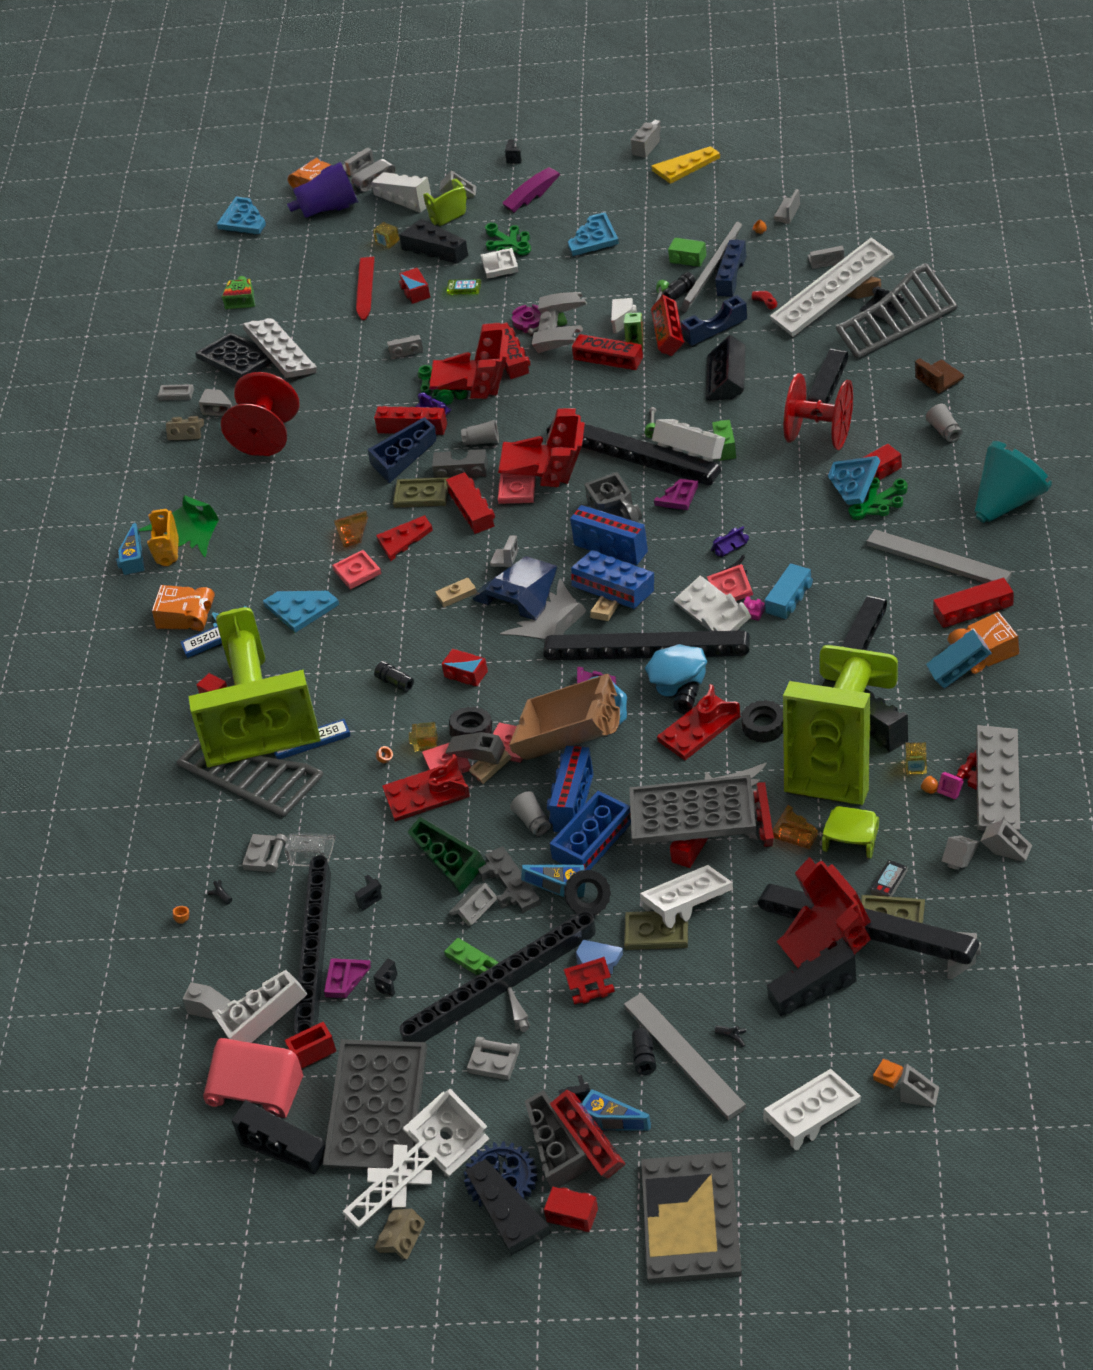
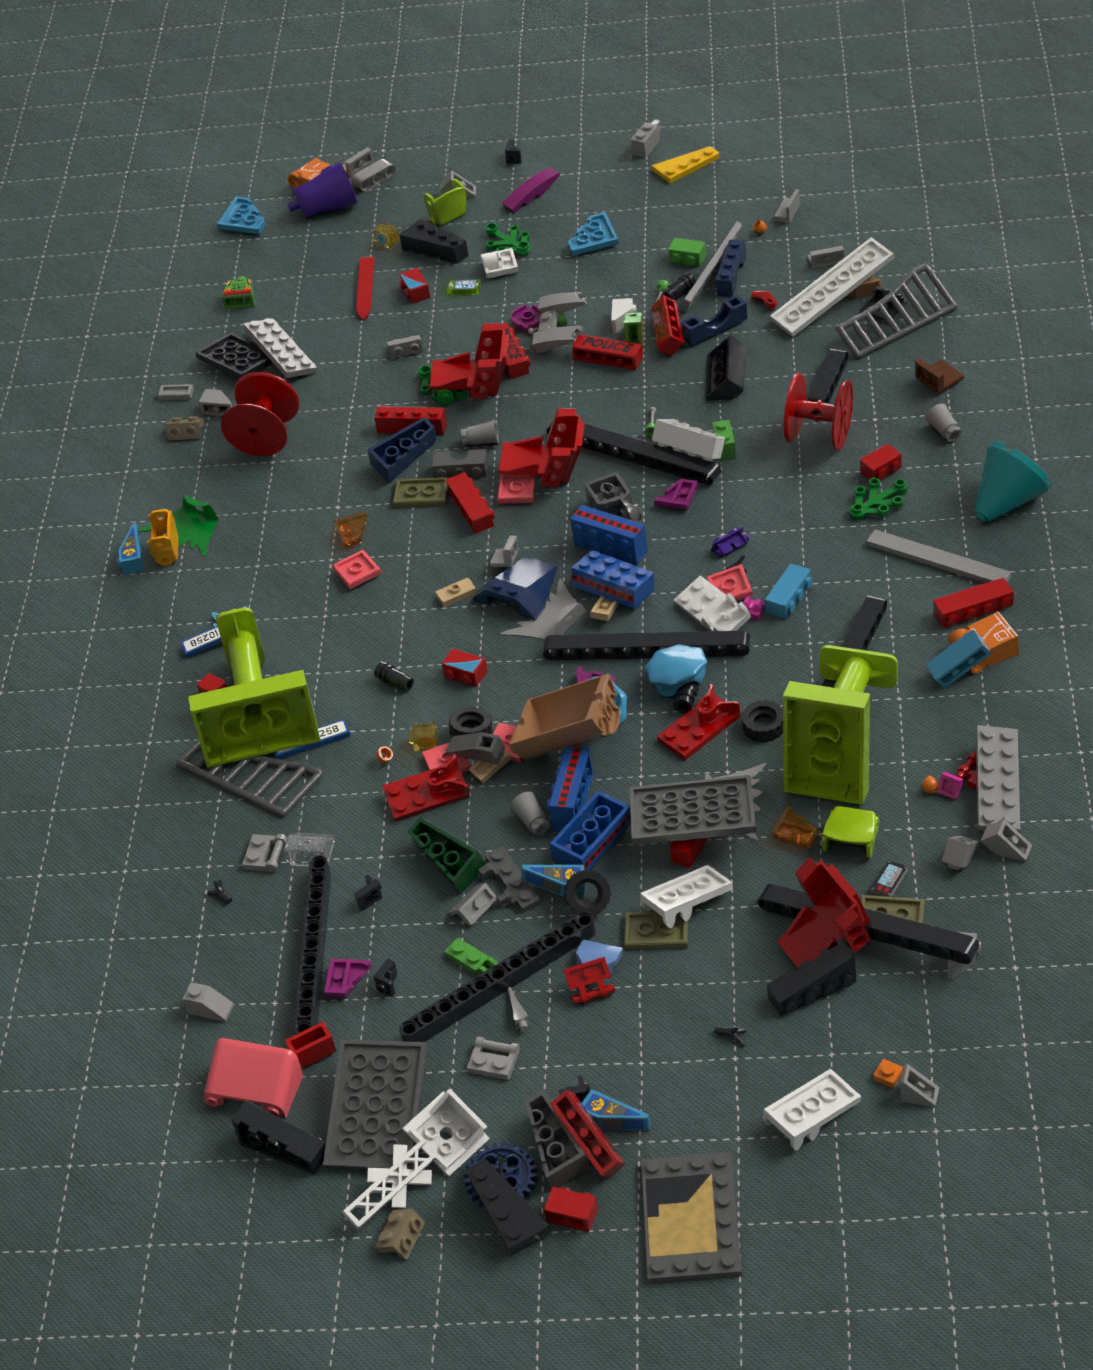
orange piece [152,585,215,631] -> none
orange hinge [173,906,189,924] -> none
white wedge [212,970,307,1043] -> none
dark azure plate [263,591,339,633] -> none
white wedge [372,172,431,213] -> none
red wing [376,515,433,561] -> none
dark purple hinge [415,393,451,415] -> none
light grey tile [624,993,746,1121] -> none
black axle [632,1029,657,1075] -> none
red wing [753,782,774,847] -> none
dark azure plate [828,456,881,505] -> none
black wedge [864,689,908,752] -> none
clear yellow brick [905,742,927,774] -> none

